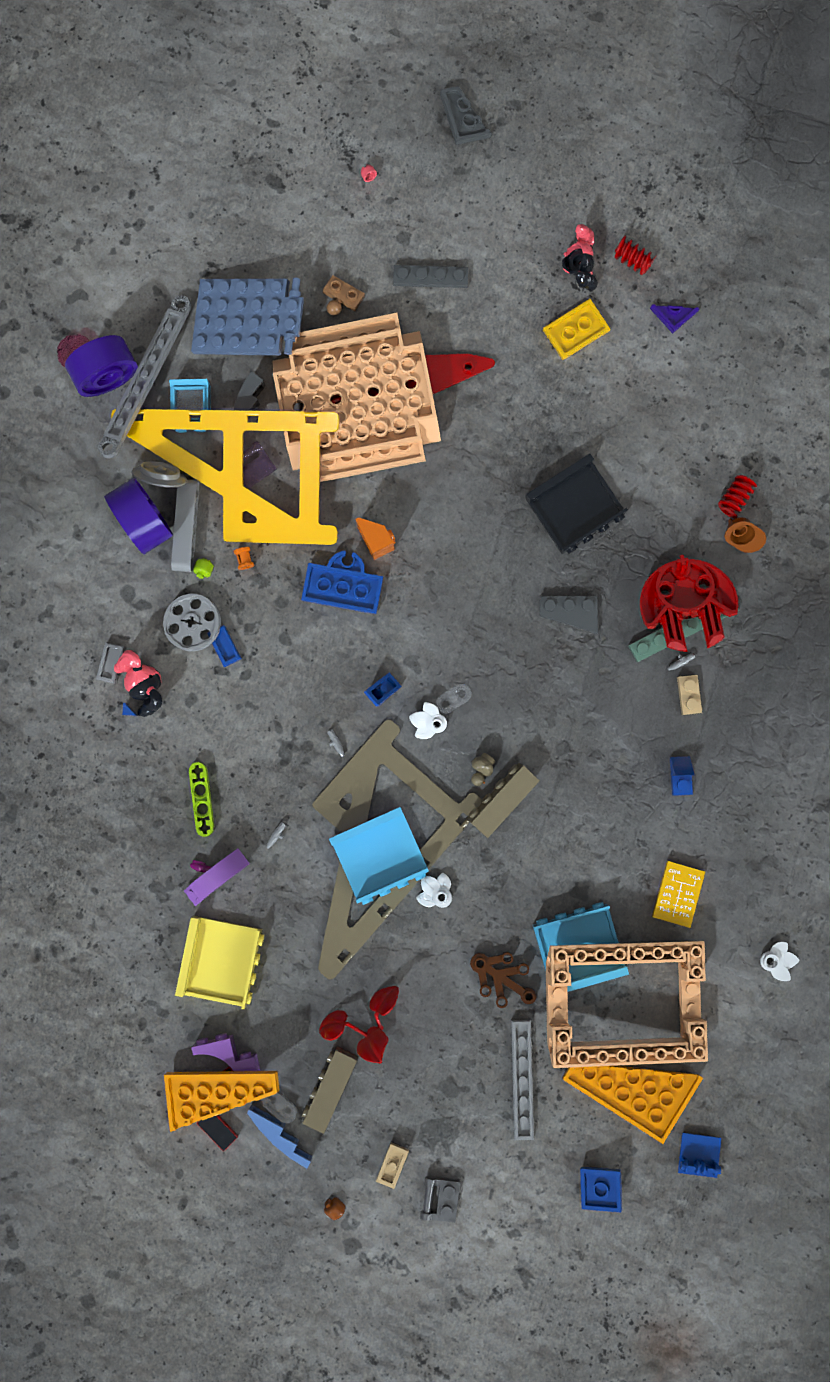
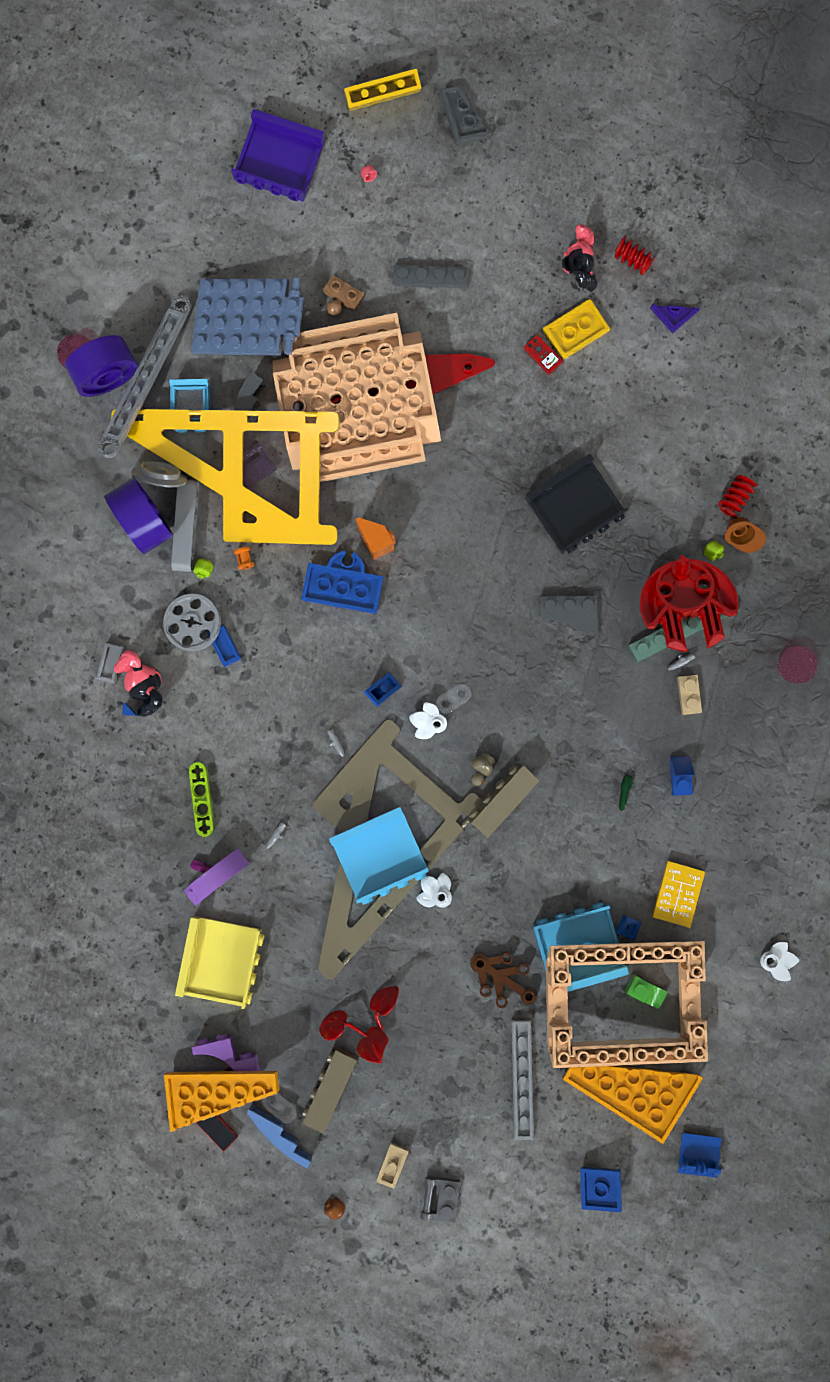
none -> dark purple panel [231,109,325,202]
none -> yellow brick [344,69,421,111]
none -> red tile [523,335,563,375]
none -> blue tile [616,915,642,941]
none -> dark green piece [619,775,633,811]
none -> bright green arch [623,973,668,1009]
none -> lime piece [703,540,724,561]
none -> clear pink tile [778,646,818,684]

